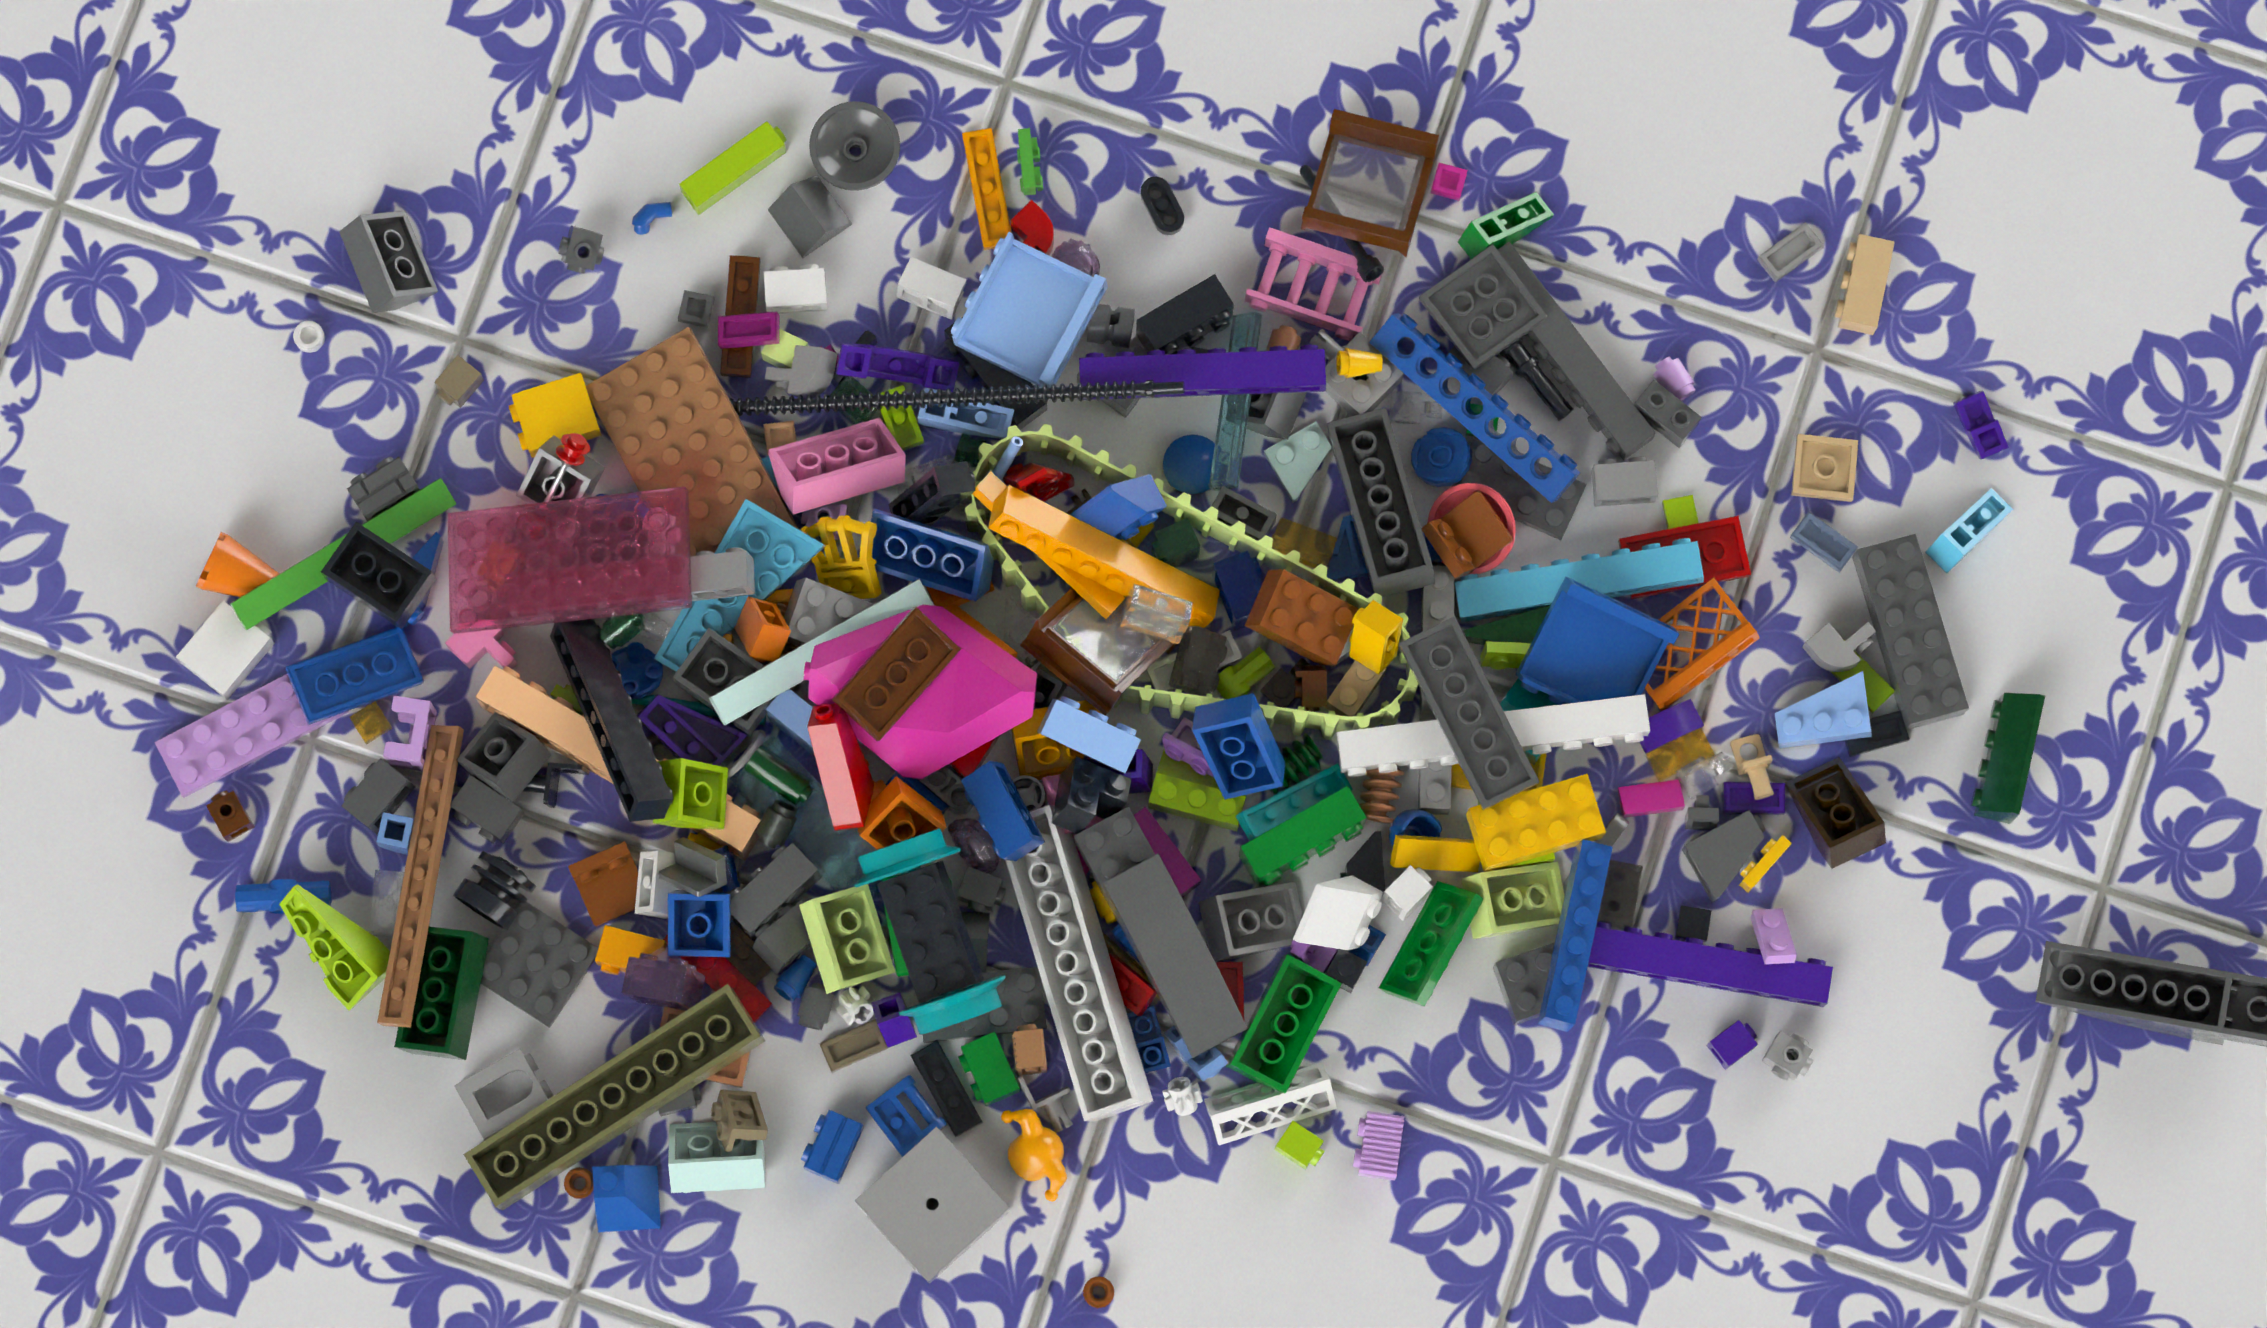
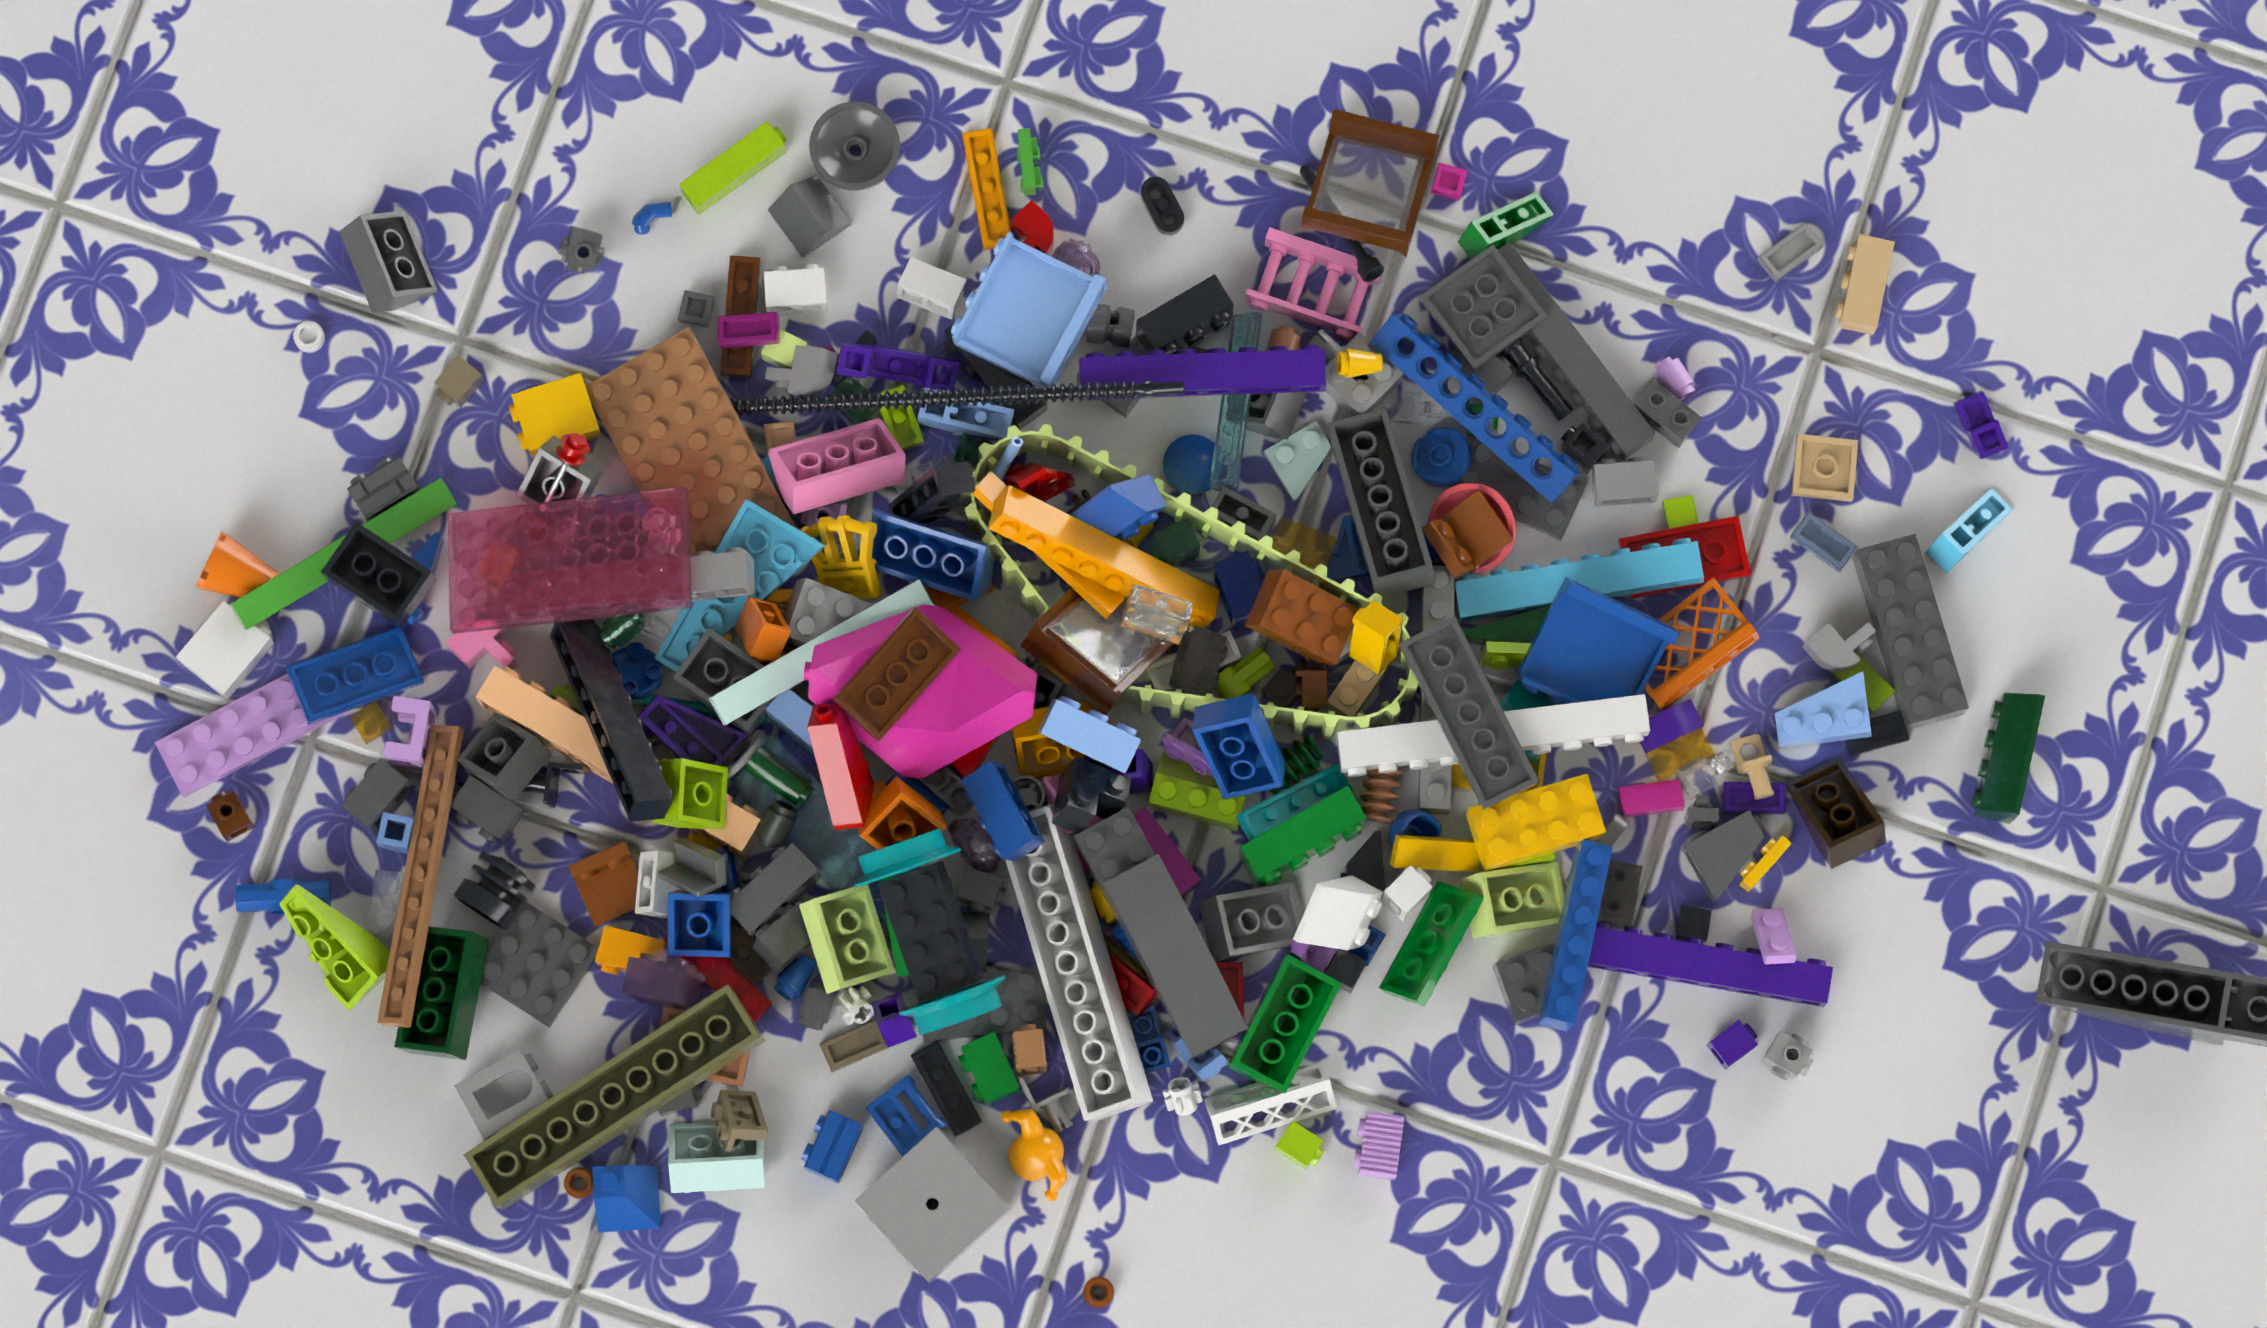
none -> black brick [1560,422,1610,474]

